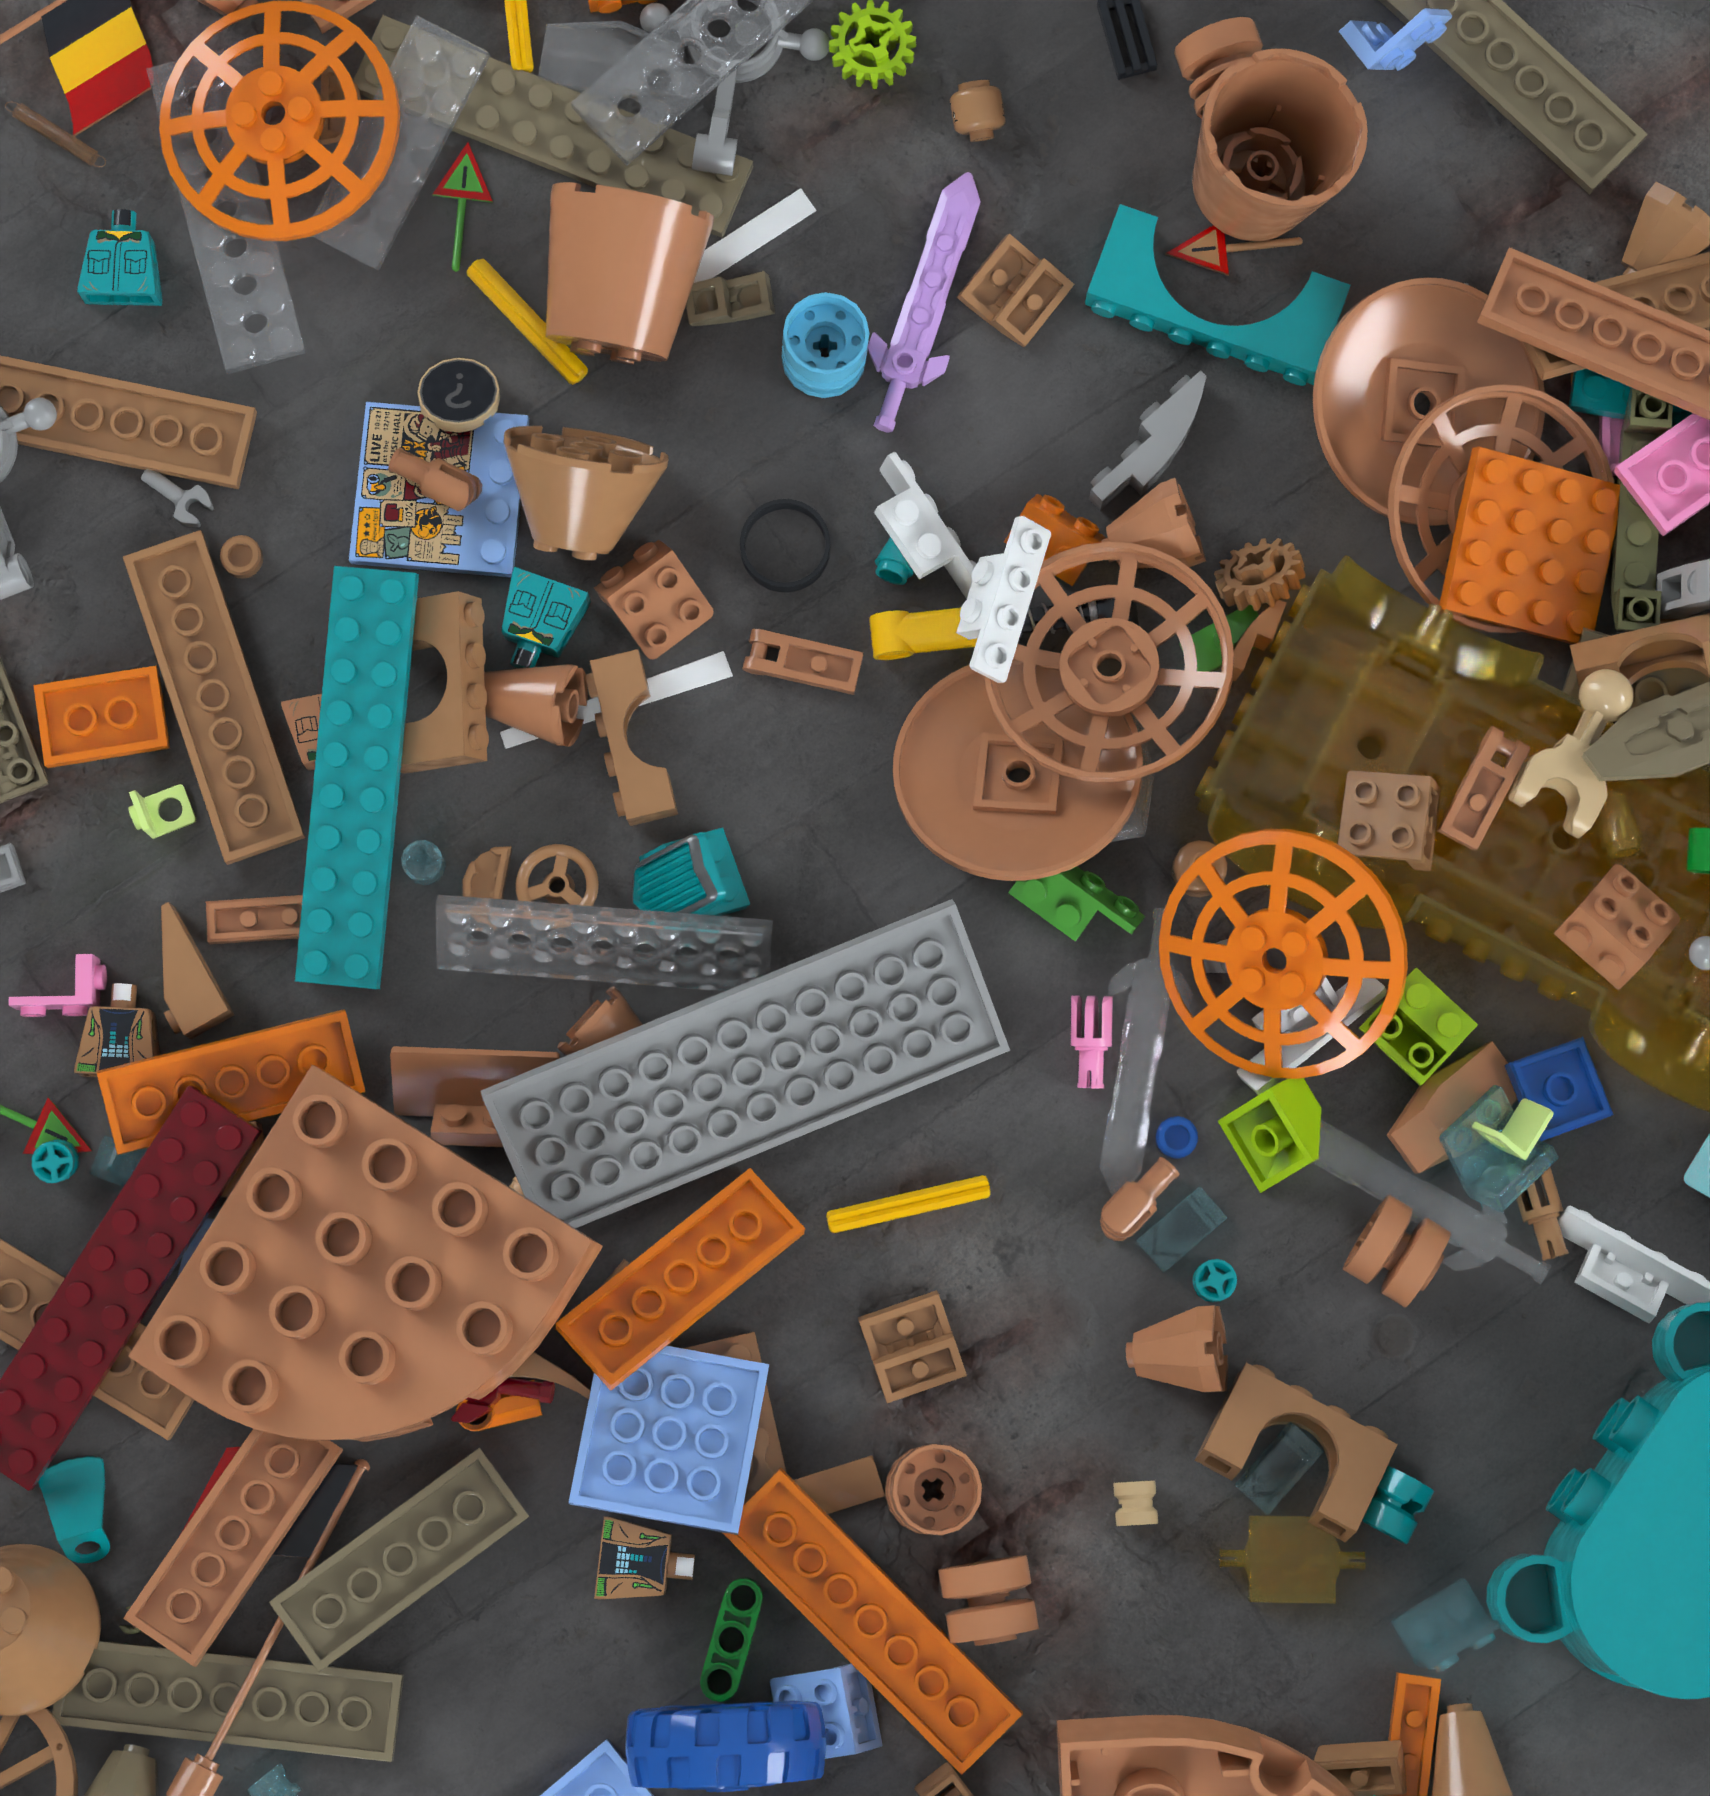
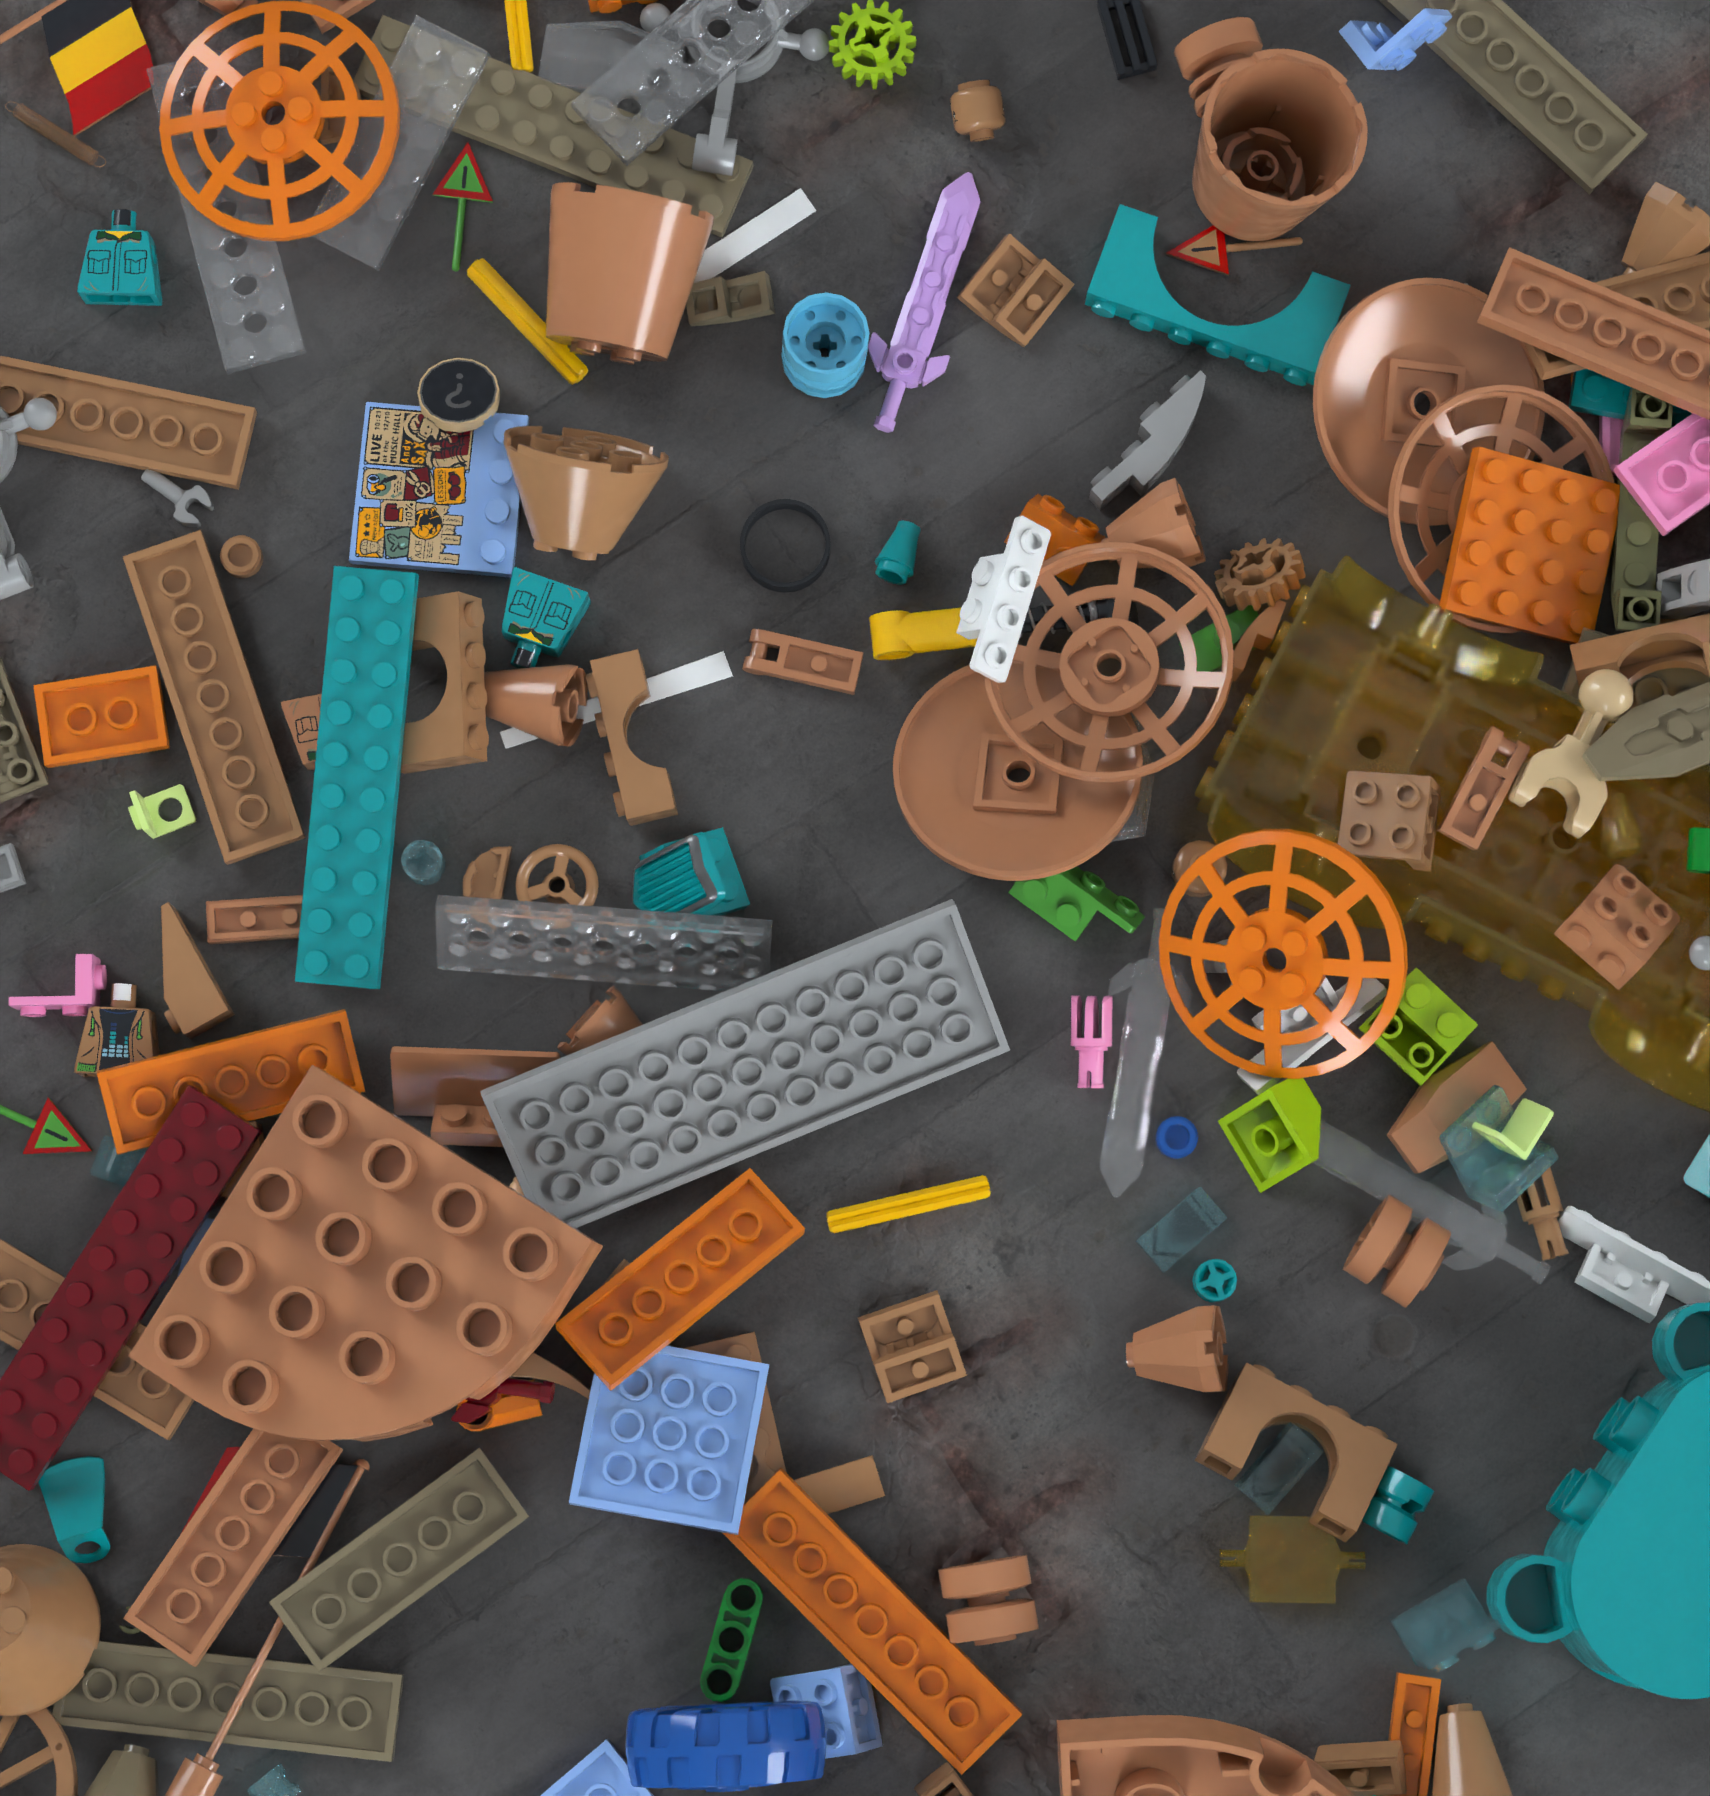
teal wheel [31,1139,80,1183] -> none
nougat arm [388,447,482,511] -> none
nougat bracket [594,540,713,660] -> none
torso [594,1516,695,1599] -> none
white bracket [874,452,976,599] -> none
nougat wheel [885,1444,982,1535] -> none
nougat arm [1100,1157,1179,1241] -> none
tan wheel [1113,1481,1158,1526] -> none
blue tile [1504,1037,1614,1143] -> none

